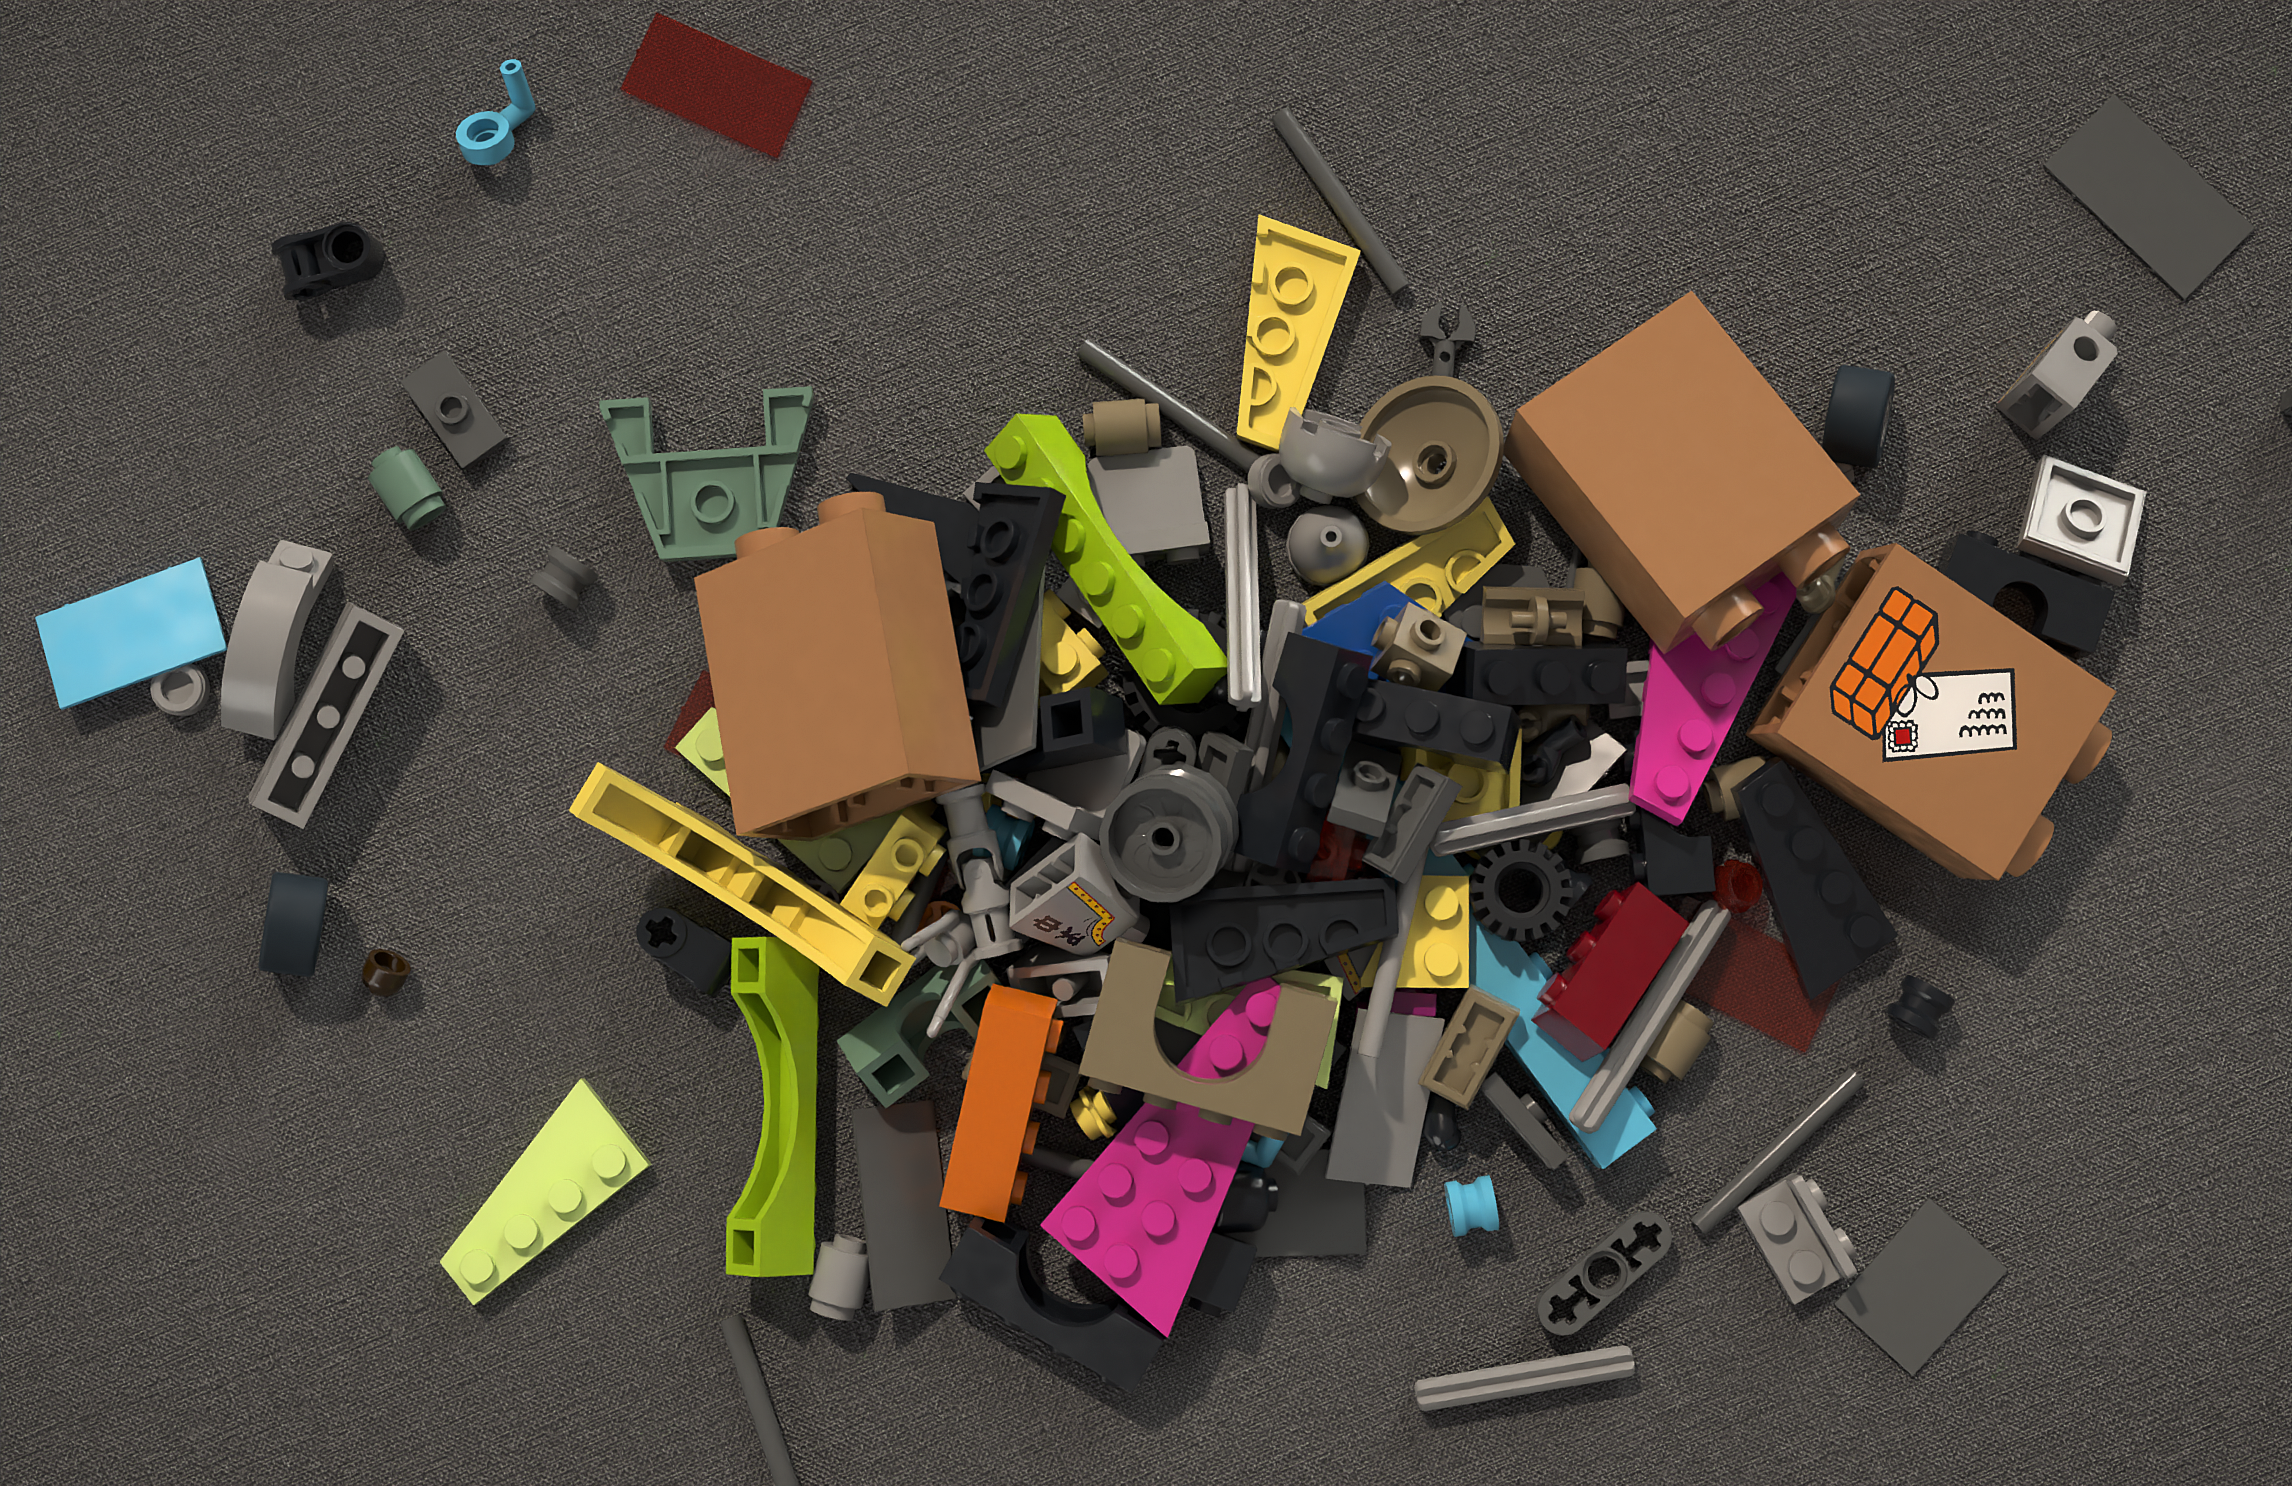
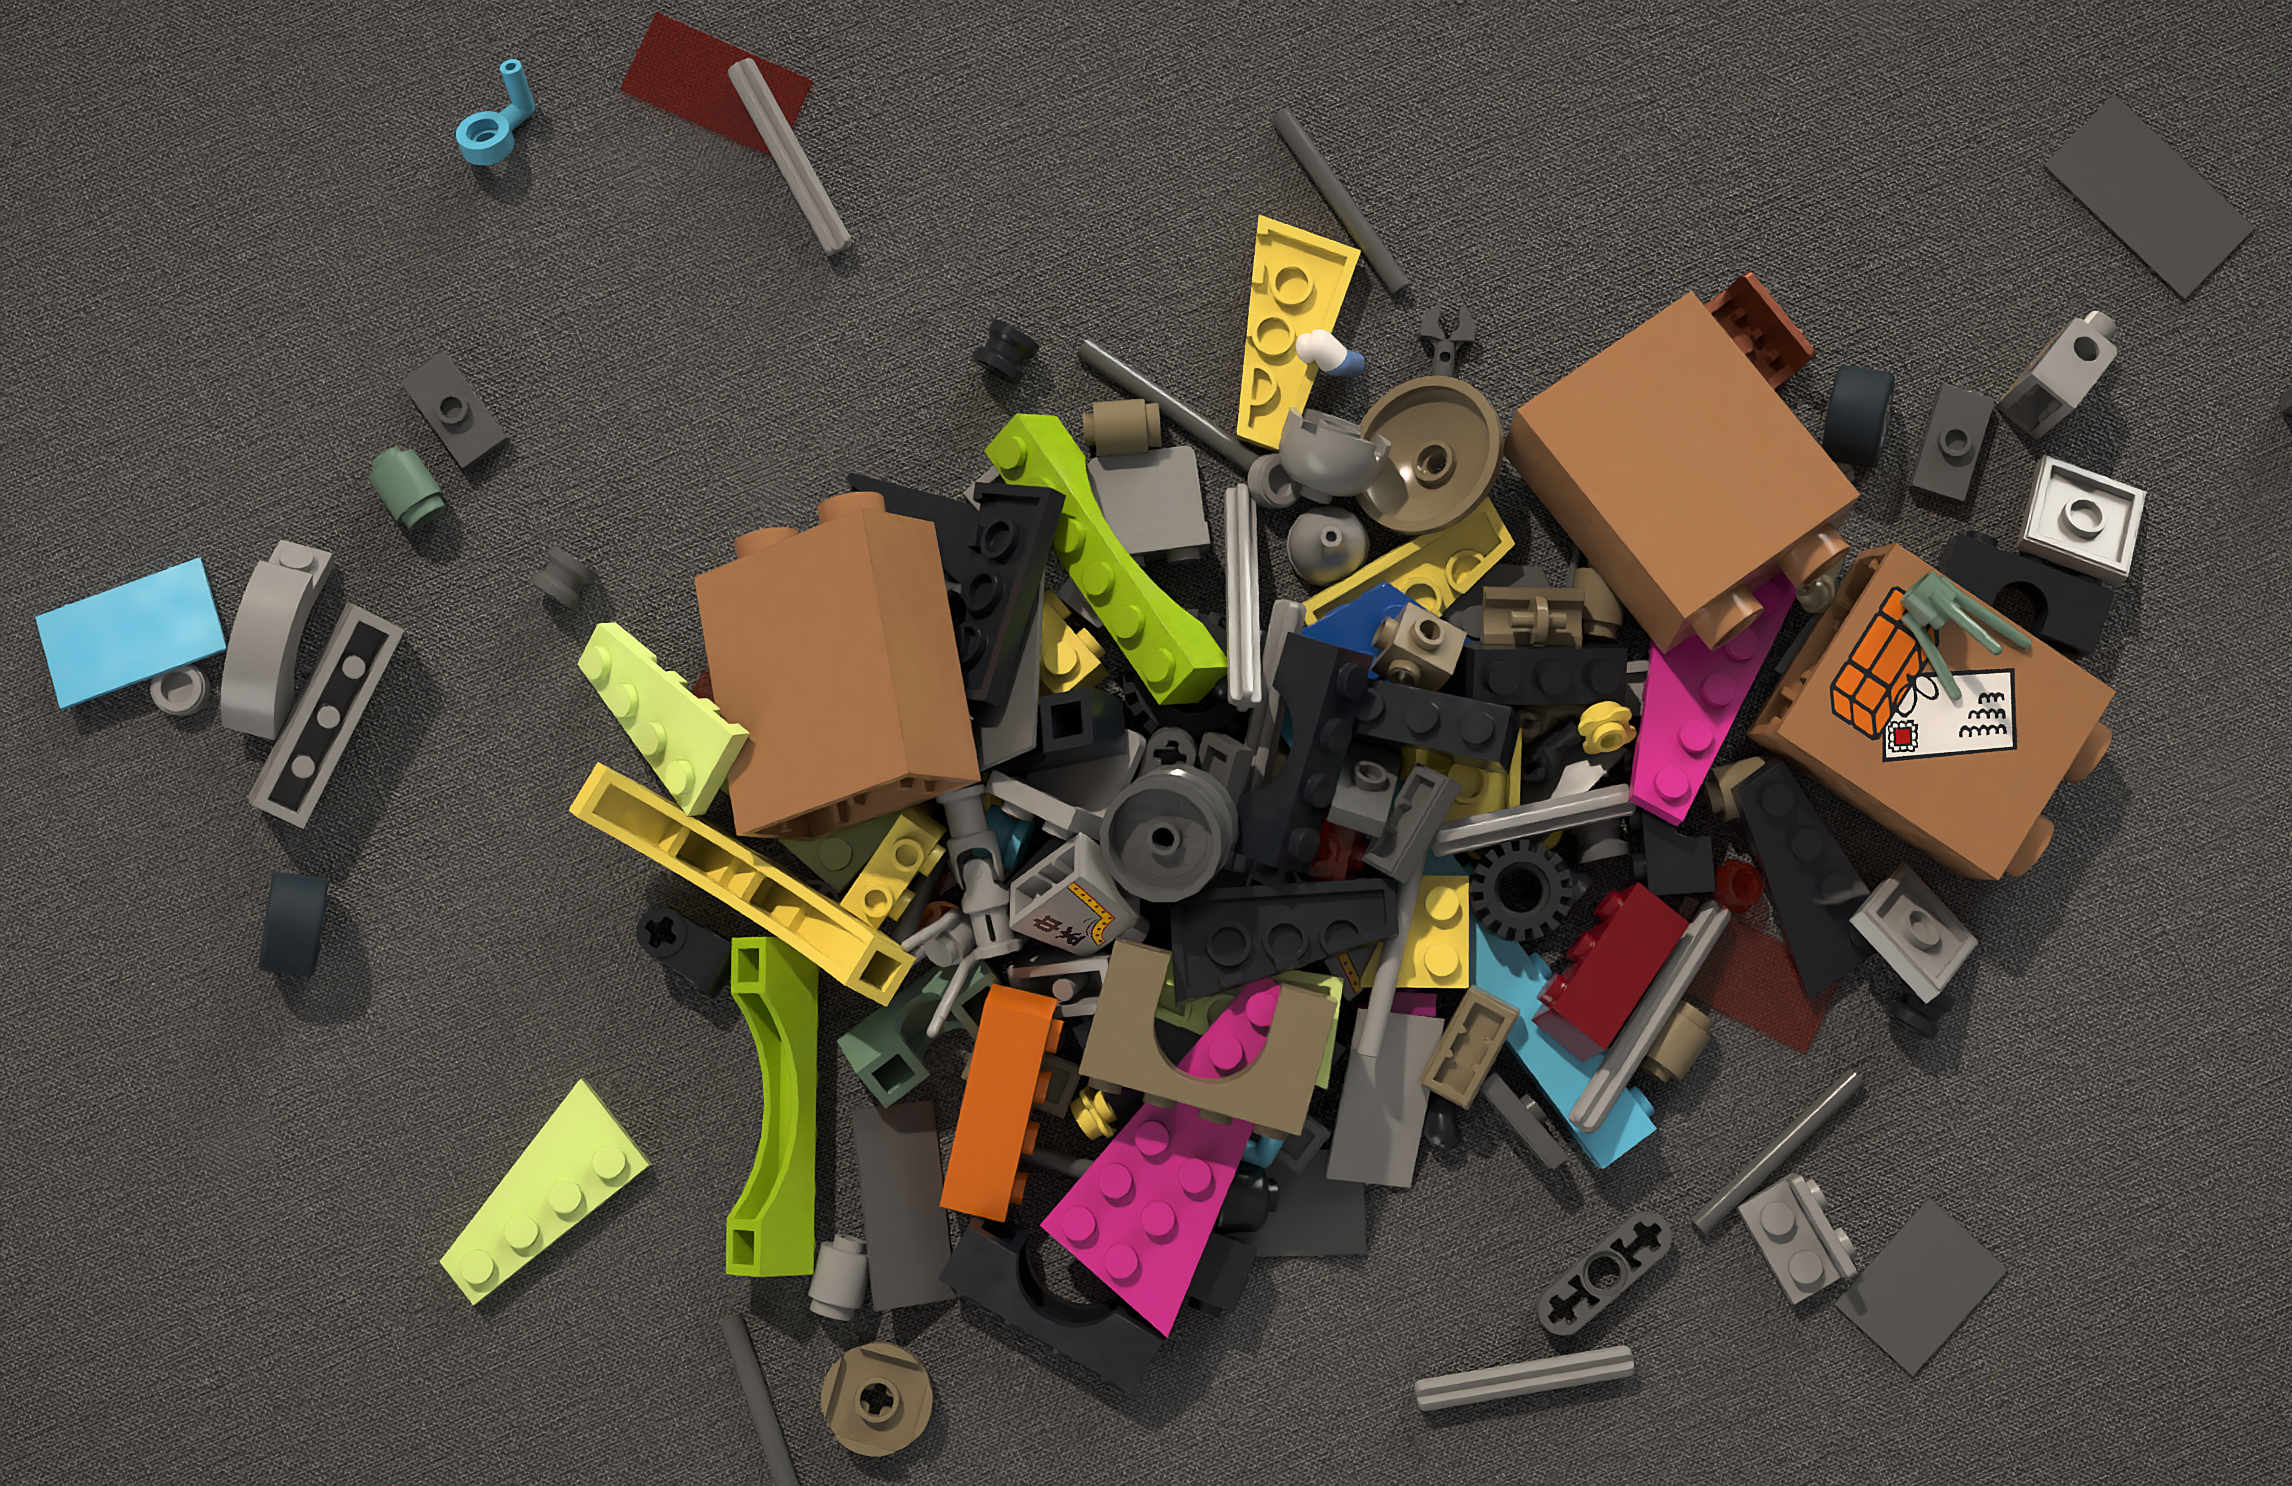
black piece [271,222,385,301] -> none
dark brown hinge [361,949,411,997] -> none
sand green wing [599,386,814,562] -> none
medium azure wheel [1444,1175,1499,1237] -> none
none -> yellowish green wing [577,622,750,816]
none -> light grey axle [728,58,851,256]
none -> dark tan plate [821,1341,934,1457]
none -> black wheel [972,320,1040,385]
none -> white arm [1296,329,1365,378]
none -> light yellow plate [1578,701,1637,754]
none -> copper bracket [1704,271,1817,390]
none -> light grey plate [1849,861,1979,1003]
none -> sand green plant [1899,570,2032,700]
none -> dark grey plate [1908,383,1995,504]

